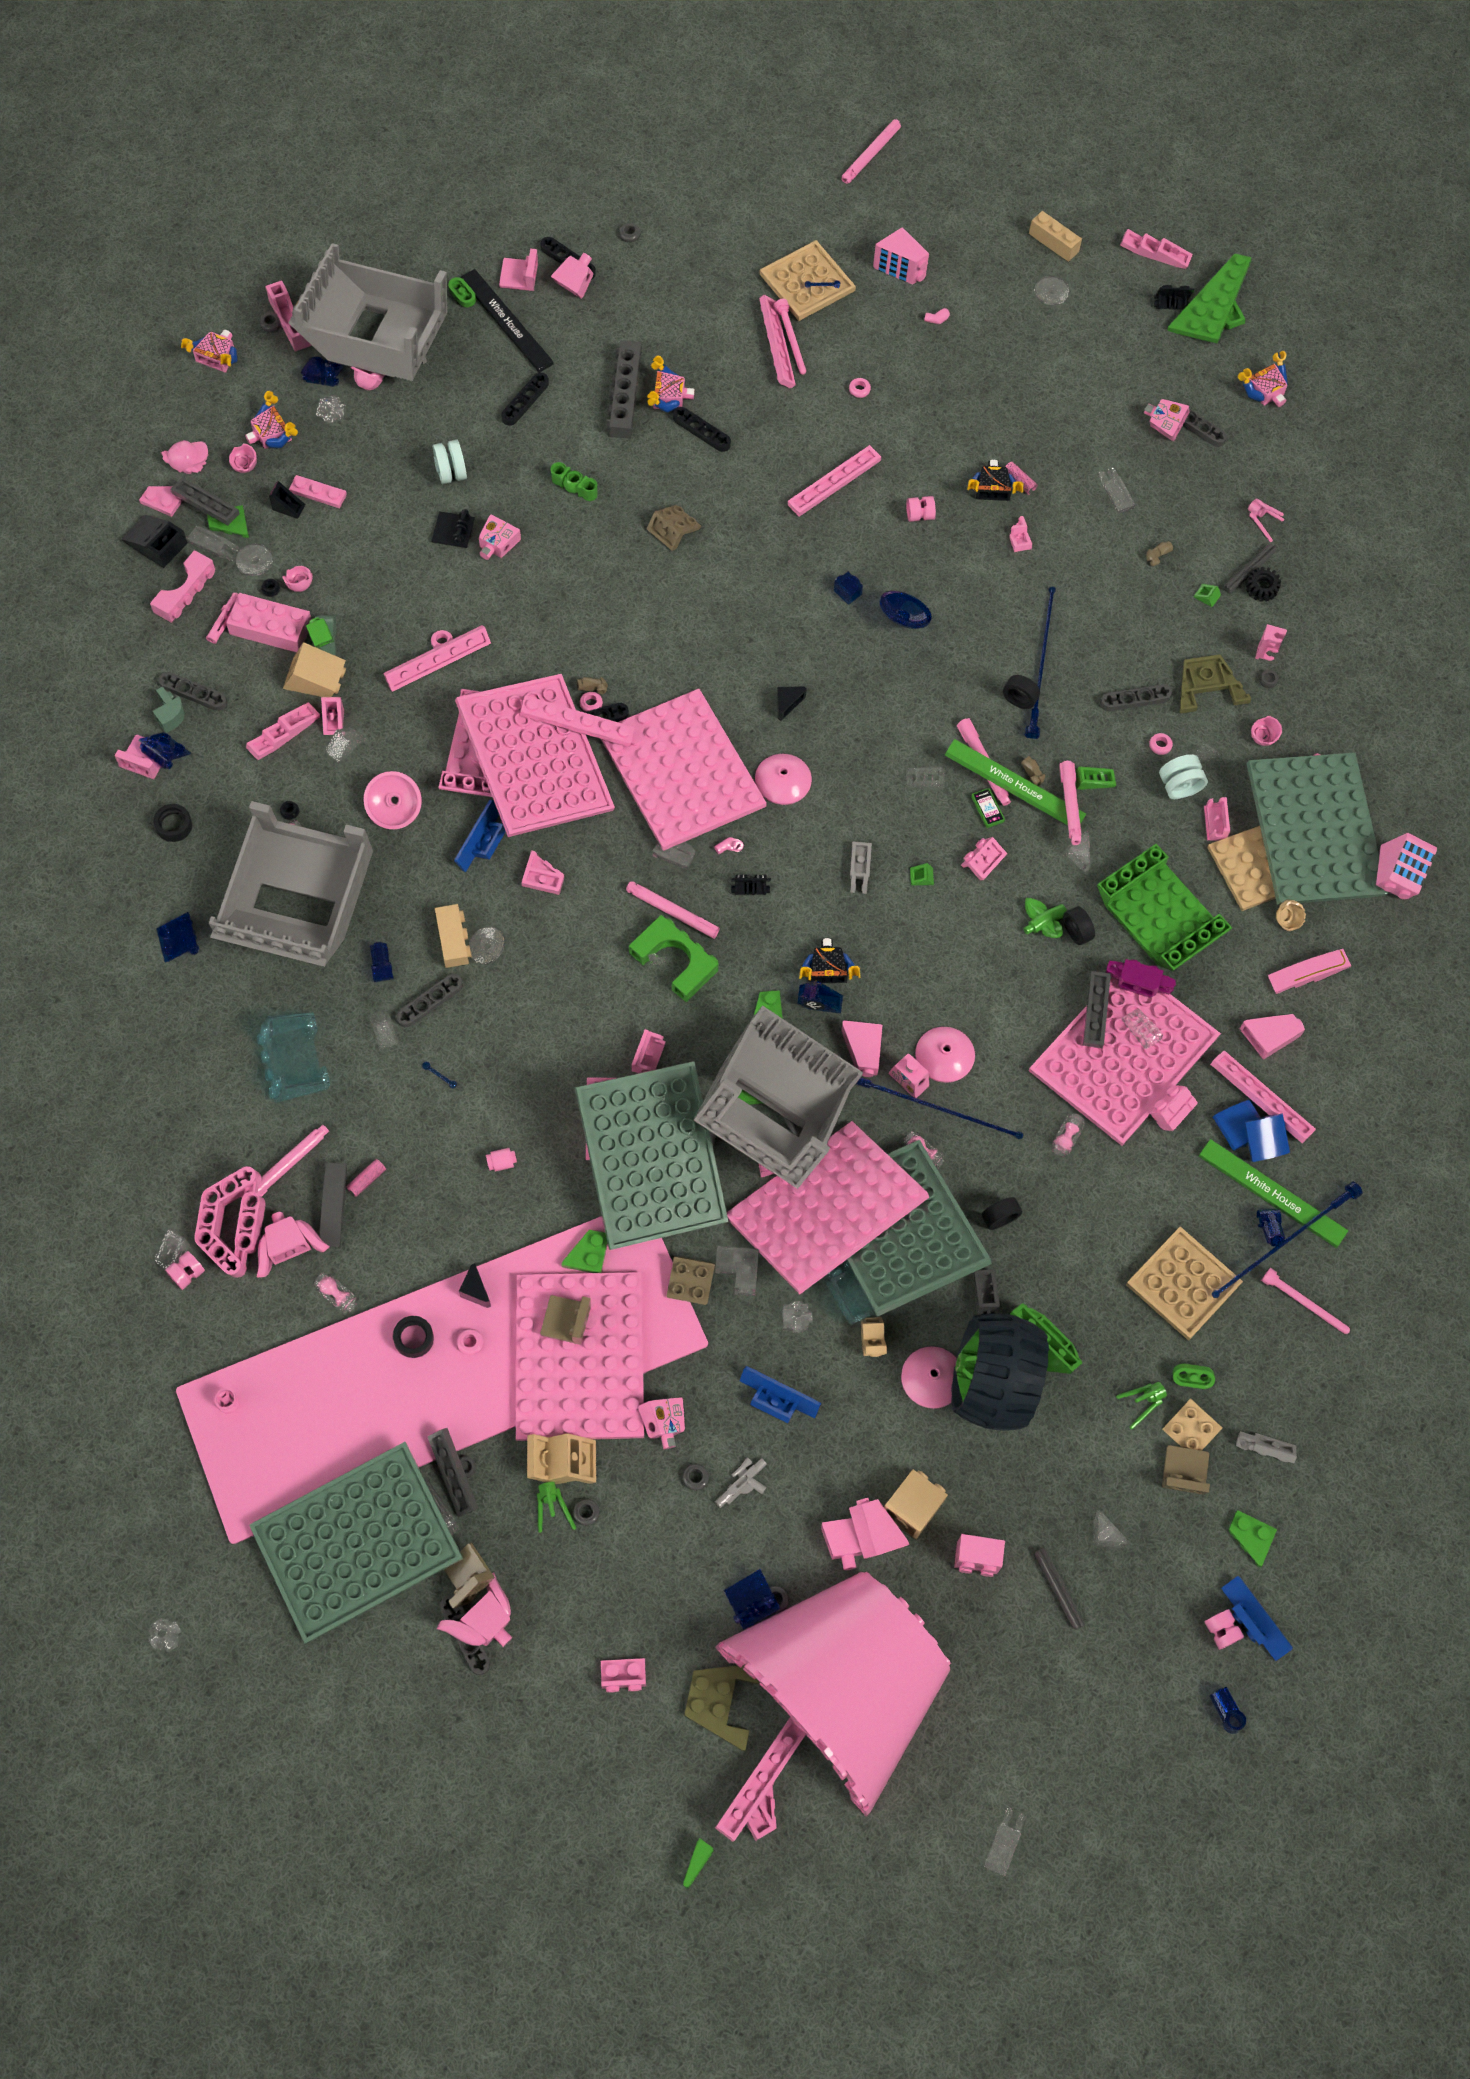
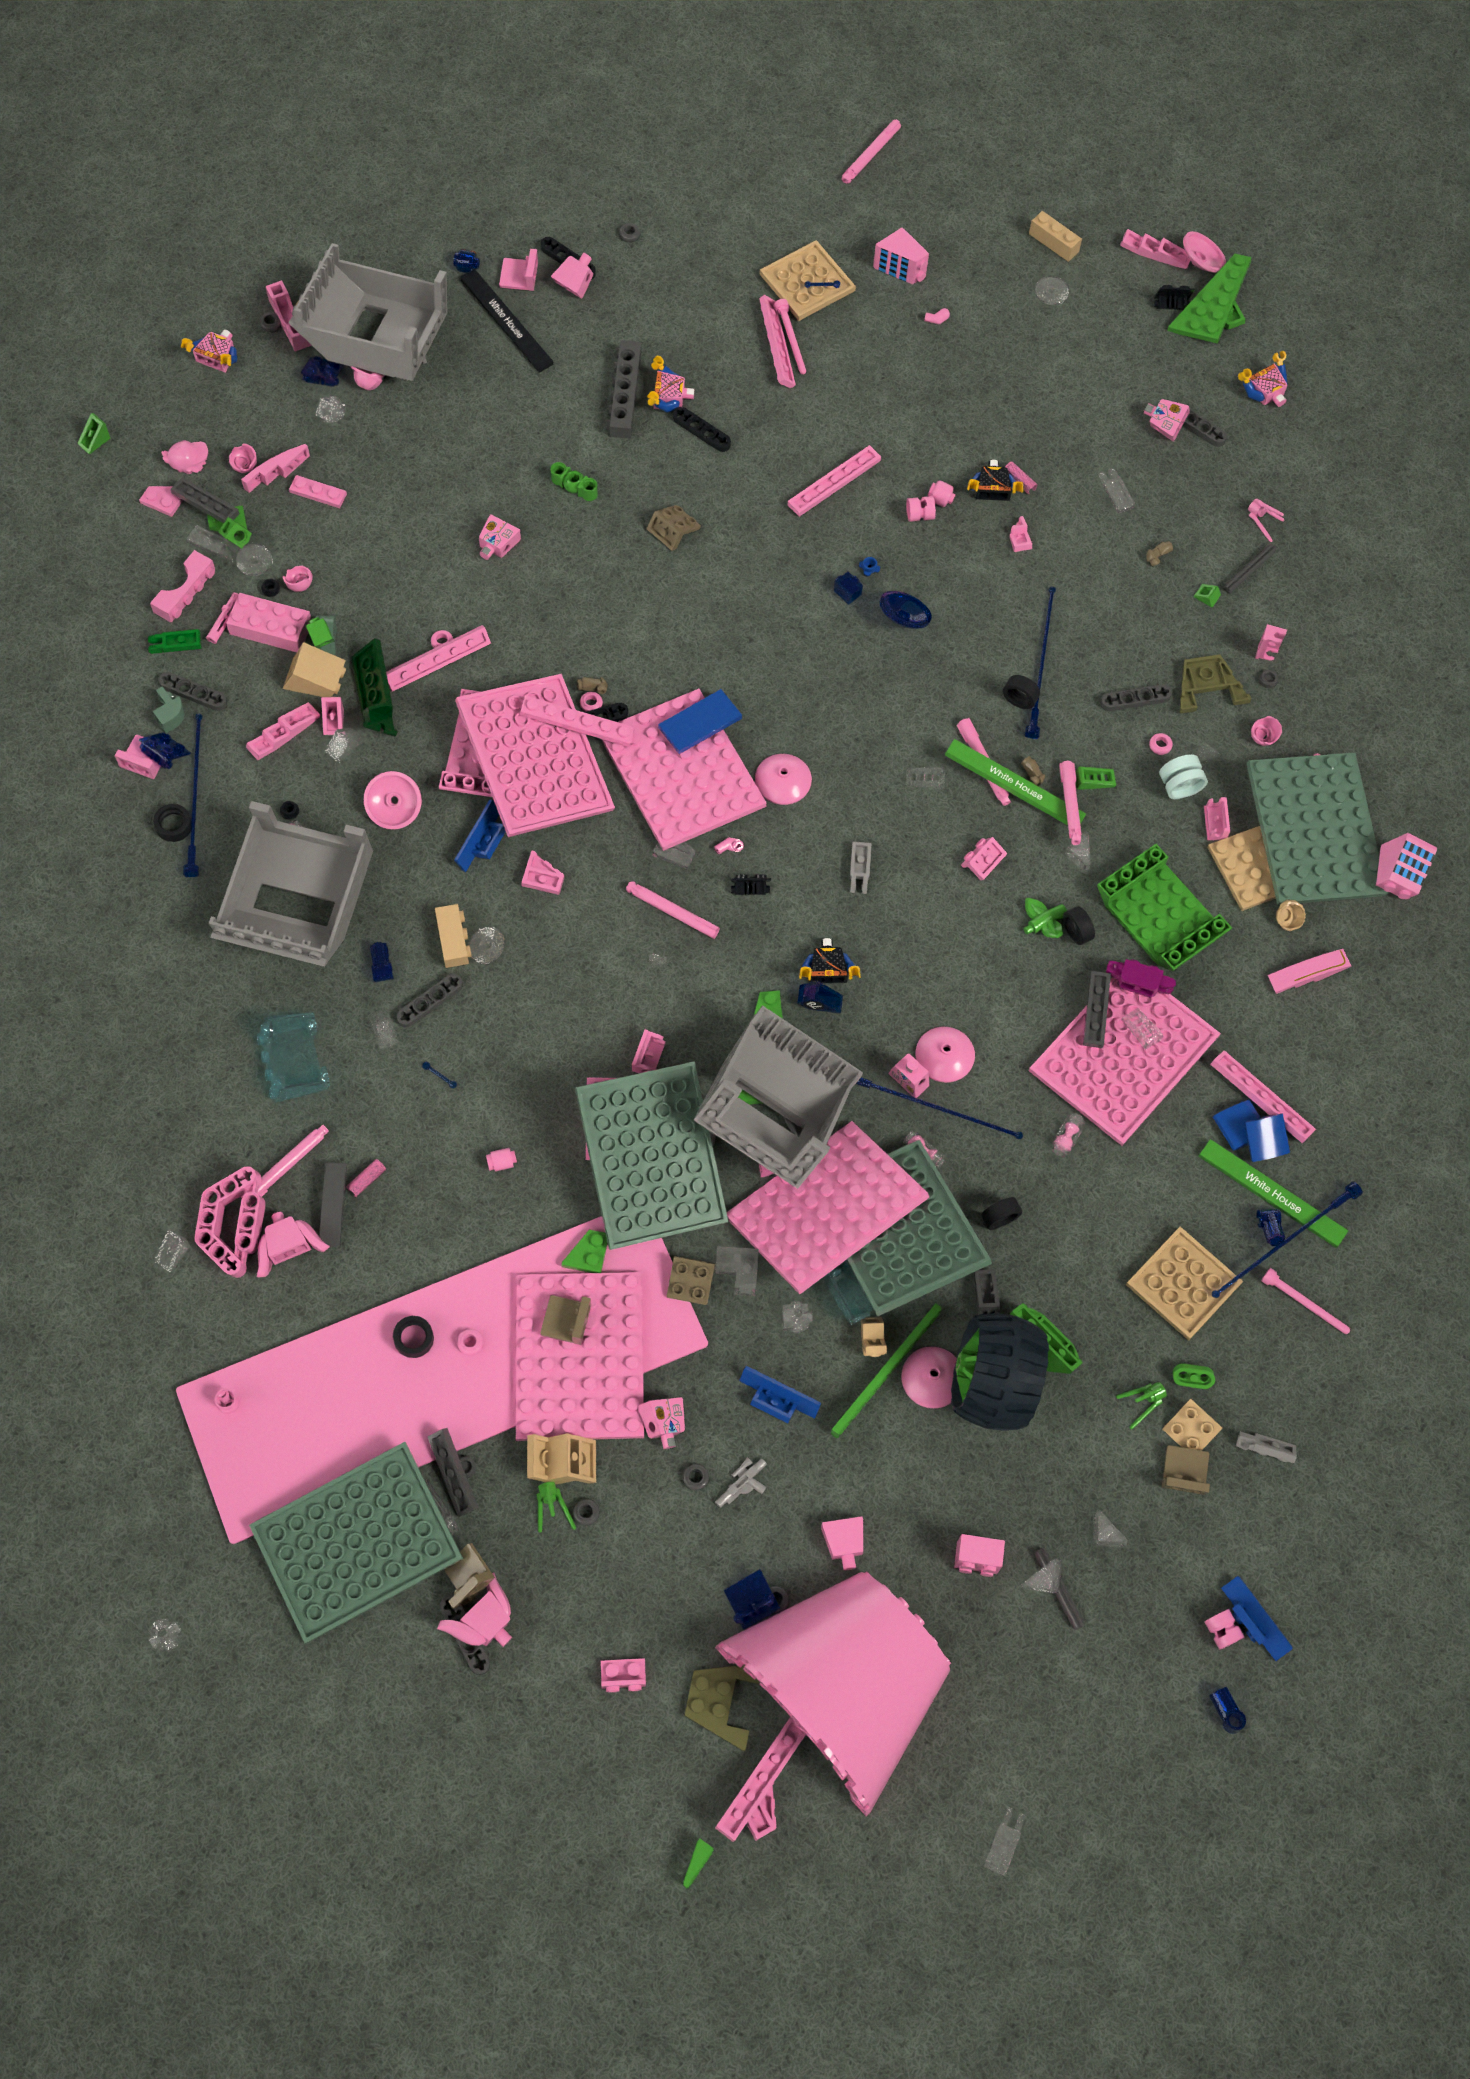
black slope [121,515,188,568] -> none
clear blue hinge [156,912,199,962] -> none
bright pink wheel [165,1251,205,1290] -> none
torso [245,391,298,449] -> none
black slope [269,481,306,519] -> none
clear piece [313,1272,357,1313] -> none
black hinge [431,509,475,548] -> none
light aqua wheel [432,439,467,485] -> none
bright green plate [448,277,476,307] -> none
black slope [459,1264,491,1308] -> none
black beam [501,372,549,426] -> none
bright green arch [629,915,719,1002] -> none
black slope [777,686,807,721] -> none
bright pink slope [841,1021,882,1077] -> none
bright pink piece [849,378,871,398] -> none
bright pink slope [849,1498,909,1559] -> none
tan slope [884,1469,948,1540] -> none
bright green slope [910,863,934,885] -> none
tile [971,788,1005,828] -> none
bright pink brick [1150,1085,1198,1131] -> none
bright green wing [1228,1510,1277,1568] -> none
bright pink slope [1240,1014,1305,1060] -> none
black tyre [1246,567,1281,602] -> none
none -> bright green slope [77,413,111,454]
none -> green hinge [148,629,202,654]
none -> clear blue piece [183,713,203,877]
none -> bright green brick [219,517,252,548]
none -> bright pink slope [241,444,310,493]
none -> dark green hinge [351,638,398,737]
none -> clear blue head [453,249,480,273]
none -> blue tile [658,689,742,754]
none -> bright green tile [831,1303,942,1438]
none -> blue plate [859,557,880,576]
none -> bright pink head [927,480,955,507]
none -> clear slope [1021,1558,1062,1594]
none -> bright pink dish [1183,231,1226,273]

